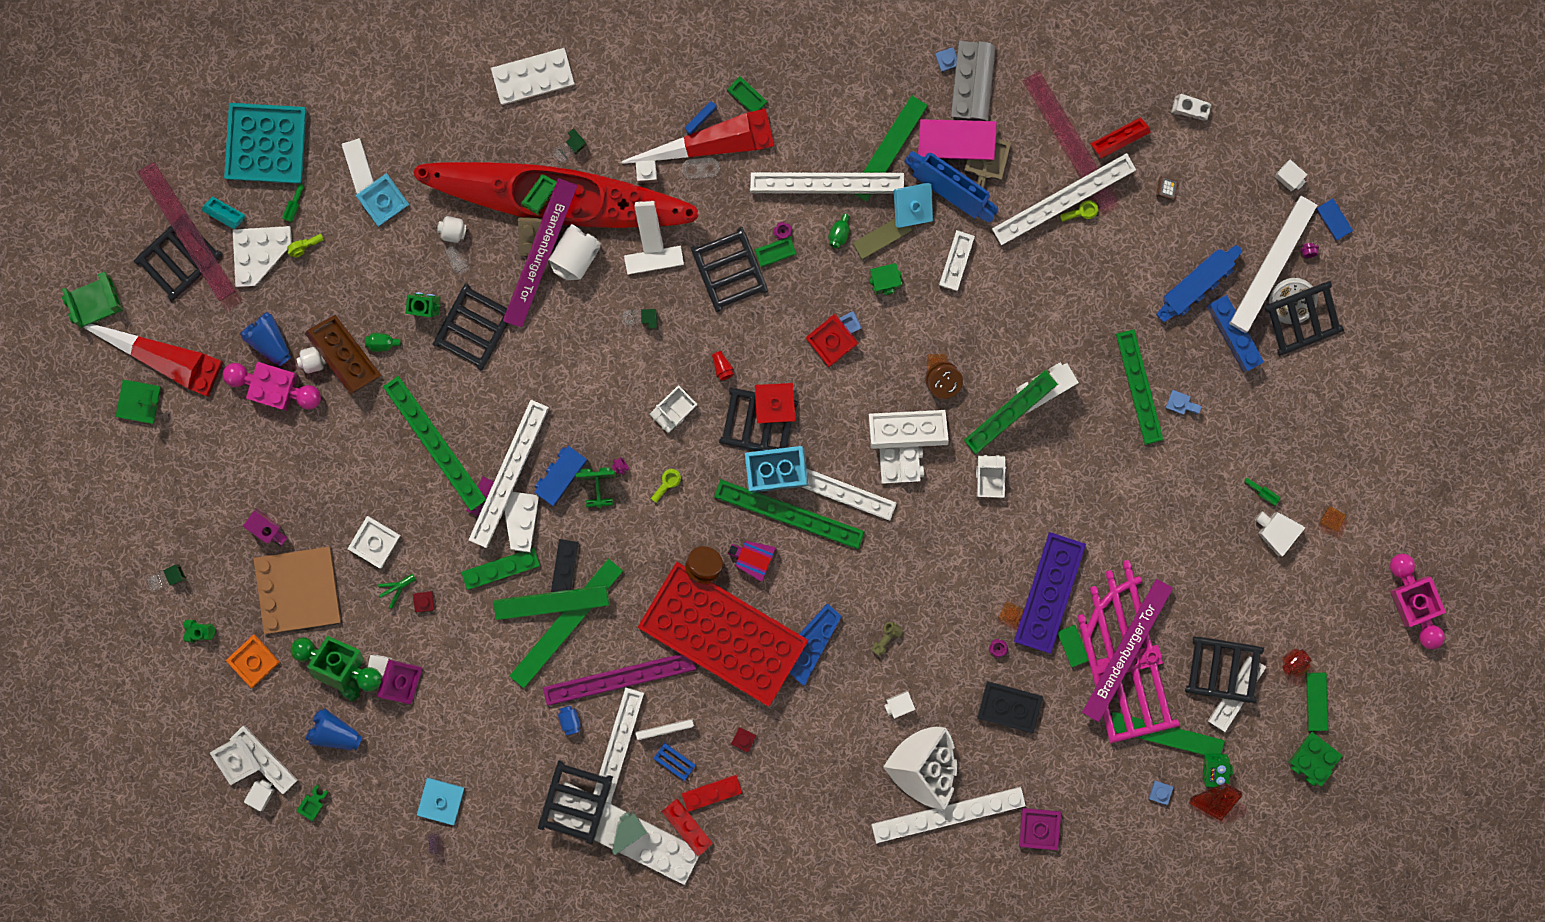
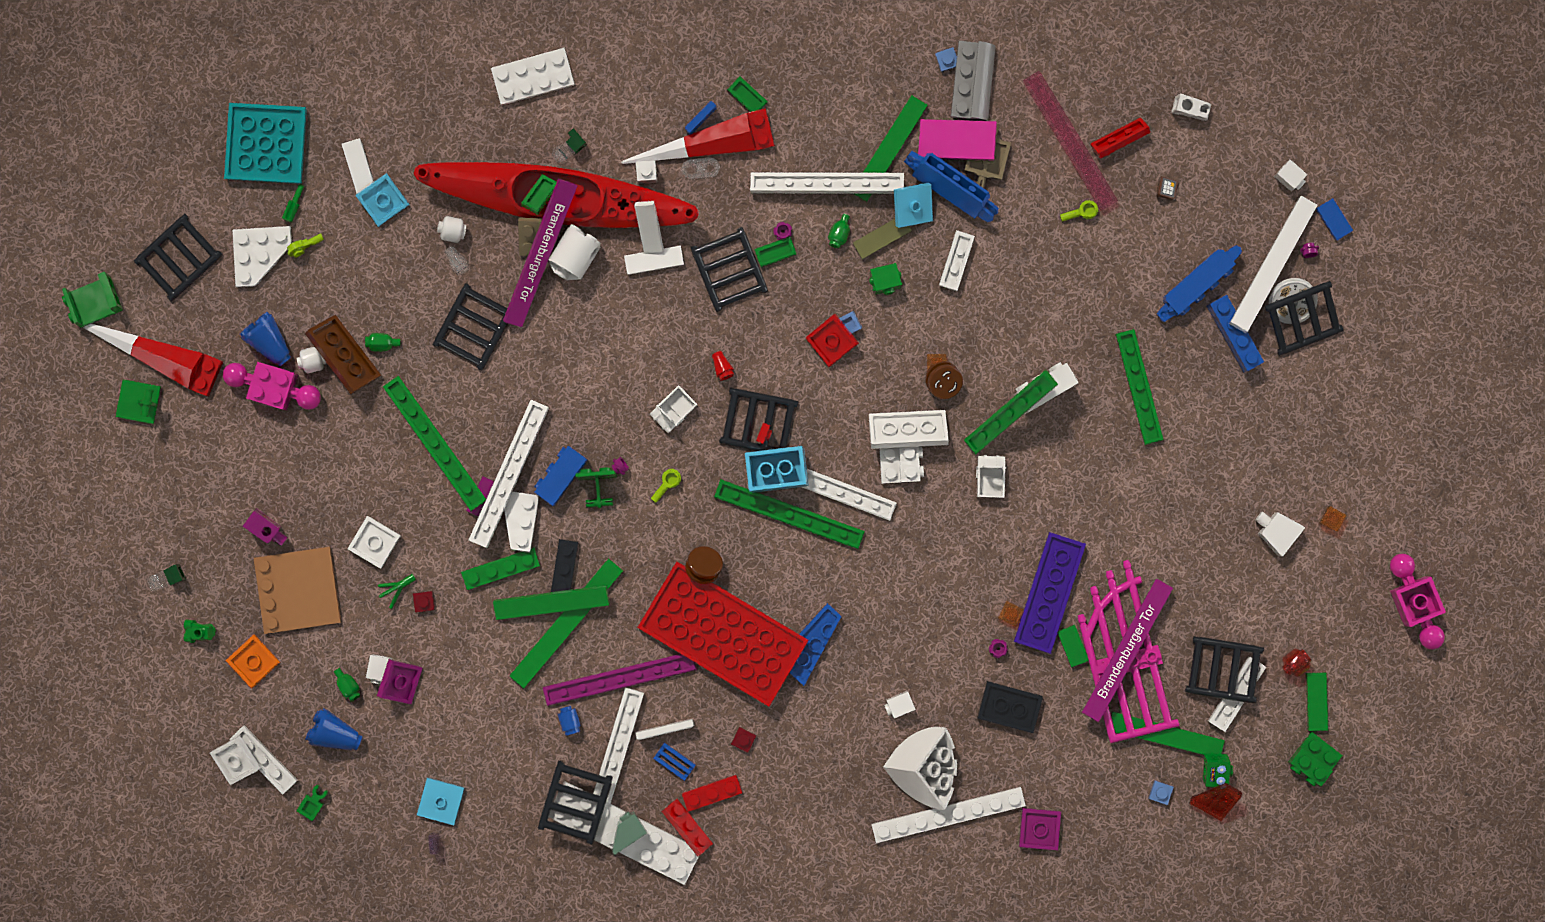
clear pink tile [138,162,236,301] -> none
teal plate [202,196,246,230] -> none
white brick [244,779,275,812] -> none
green brick [291,636,382,692] -> none
green head [406,292,441,317] -> none
leg [621,309,658,330] -> none
torso [728,541,775,581] -> none
red plate [755,383,795,423] -> none
olive bar [871,622,902,656] -> none
white plate [992,153,1136,246] -> none
medium blue plate [1165,390,1202,415] -> none
green axle [1244,478,1281,506] -> none
none -> red plate [756,423,772,444]

